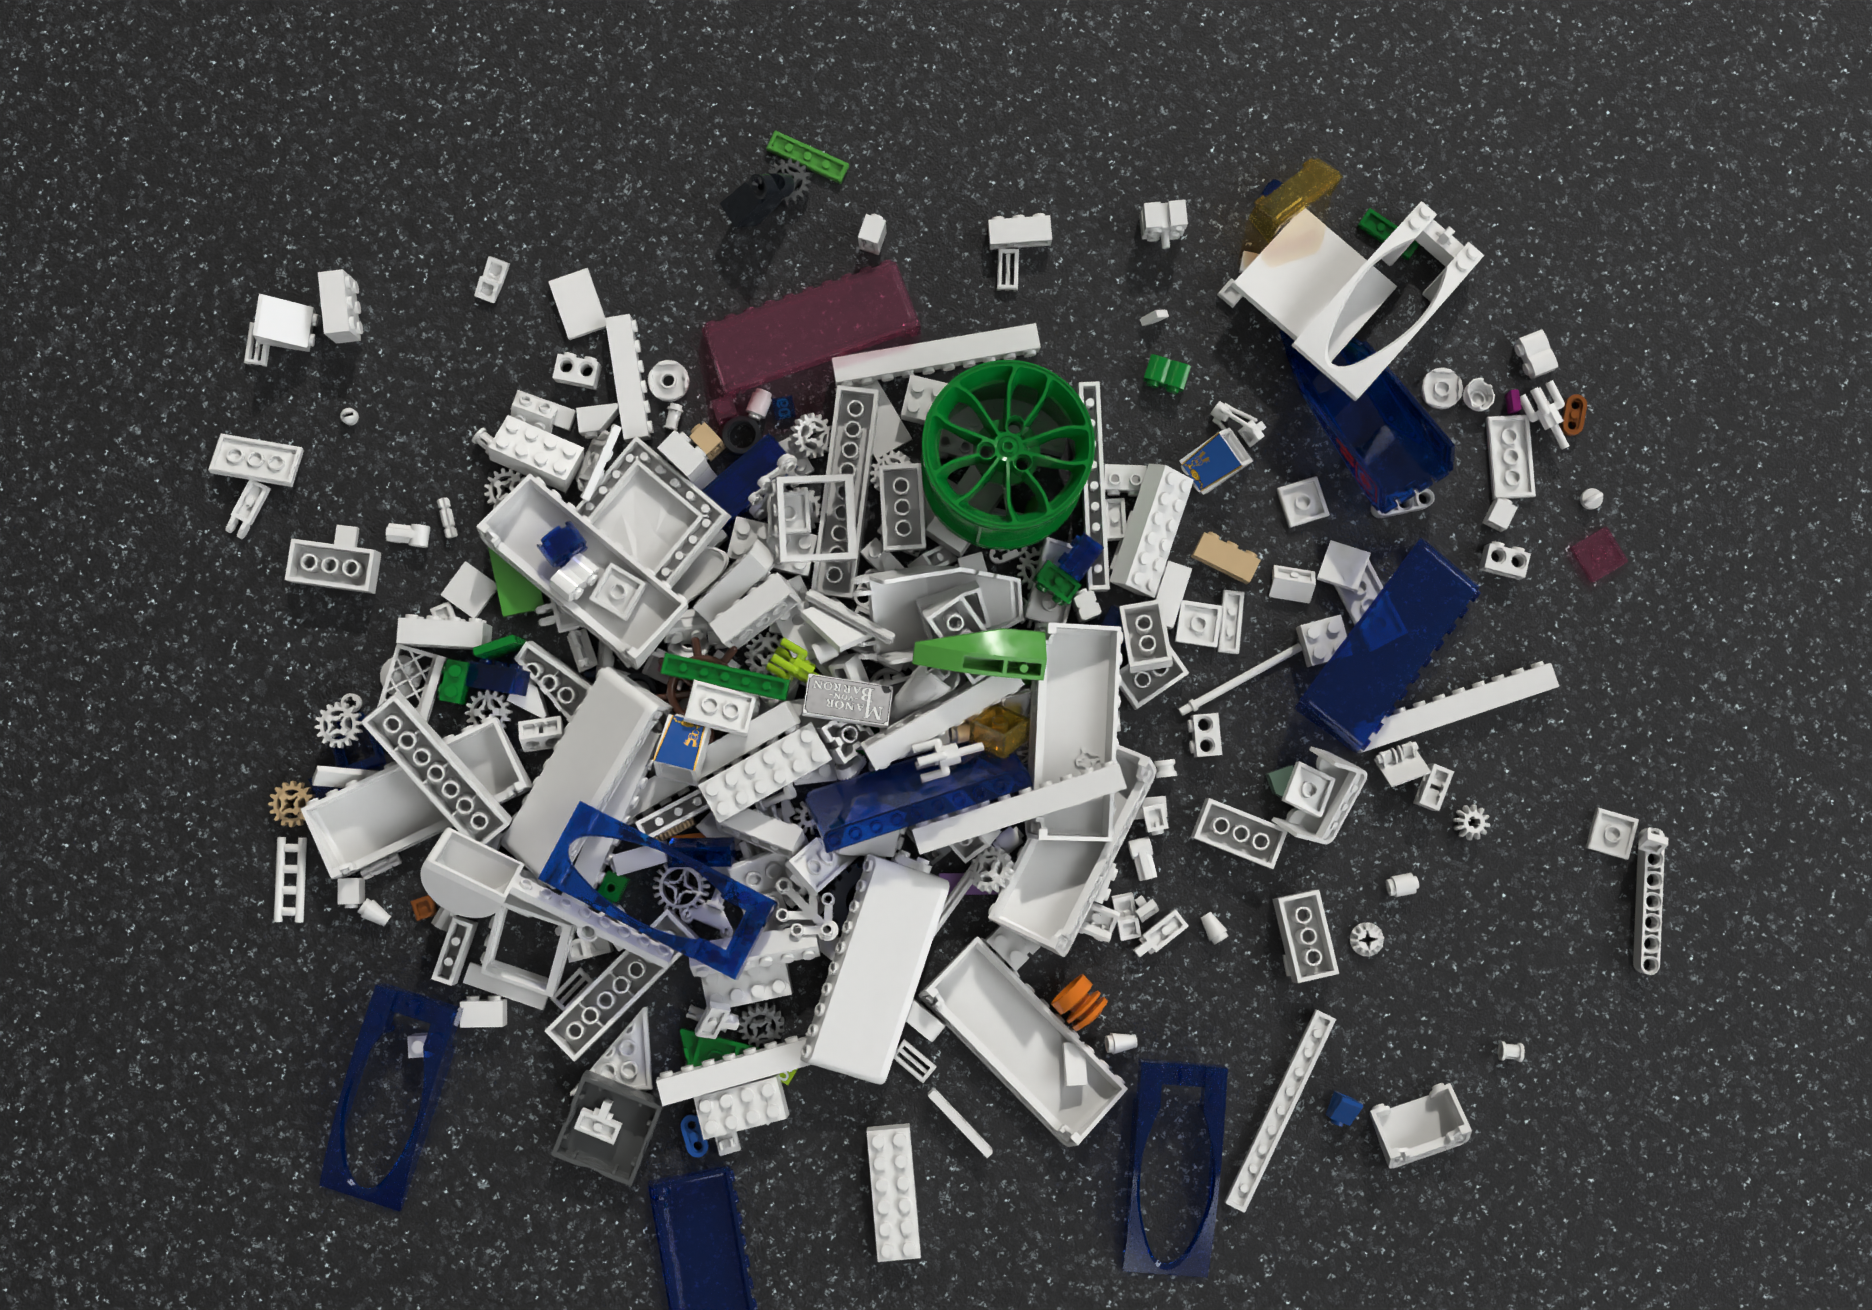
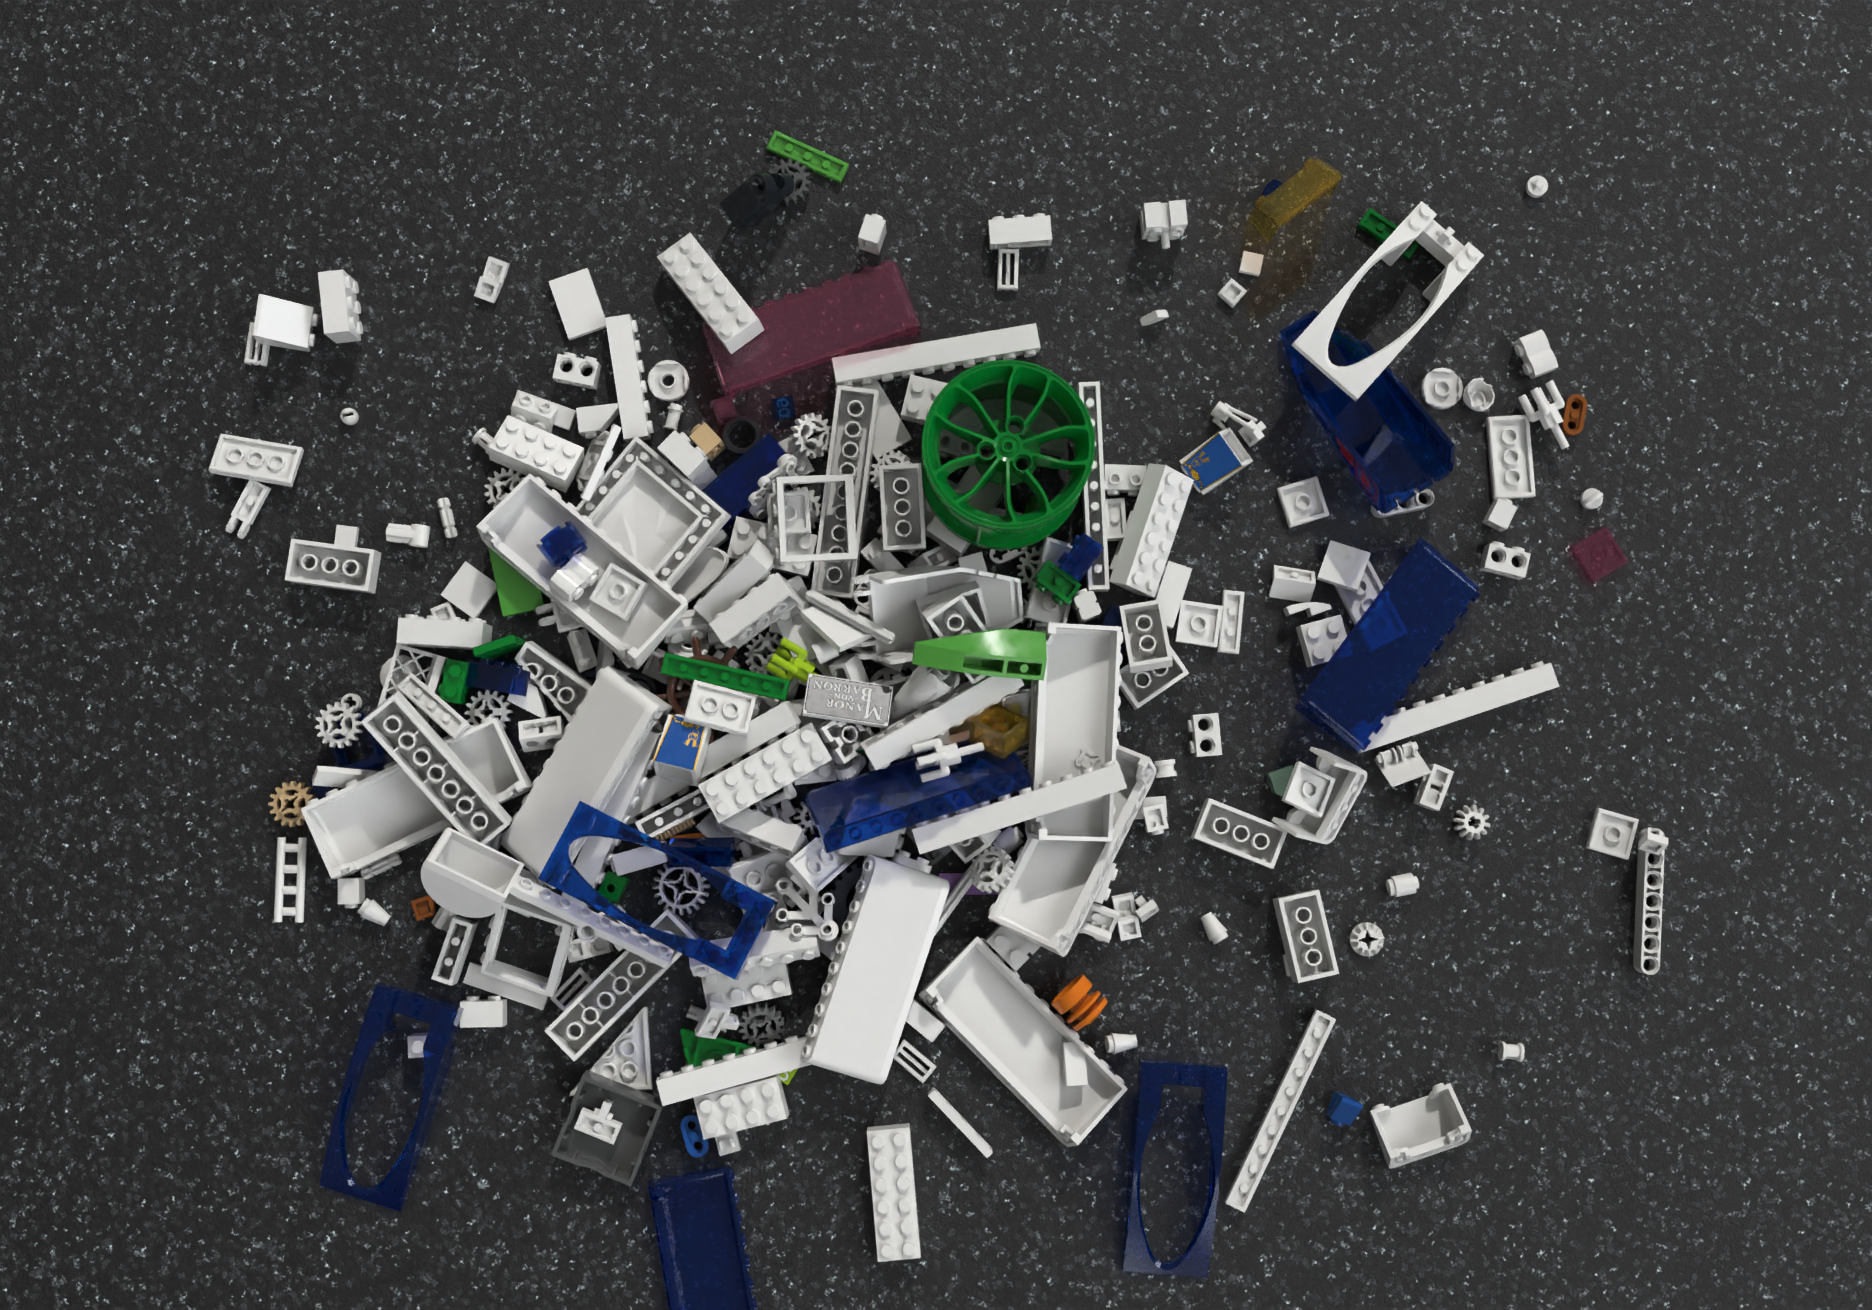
white axle [681,883,733,938] -> none
white brick [746,388,772,421] -> none
white cone [949,724,981,744] -> none
white piece [1128,836,1157,881] -> none
white hinge [1133,909,1188,957] -> none
green brick [1143,354,1191,394] -> none
white bar [1179,643,1303,716] -> none
tan brick [1191,532,1261,585] -> none
white tile [1231,207,1397,362] -> none
magenta tile [1505,389,1522,414] -> none
none -> white tile [396,672,471,740]
none -> white brick [657,233,764,354]
none -> white slope [1283,602,1332,617]
none -> white tile [1525,175,1548,198]

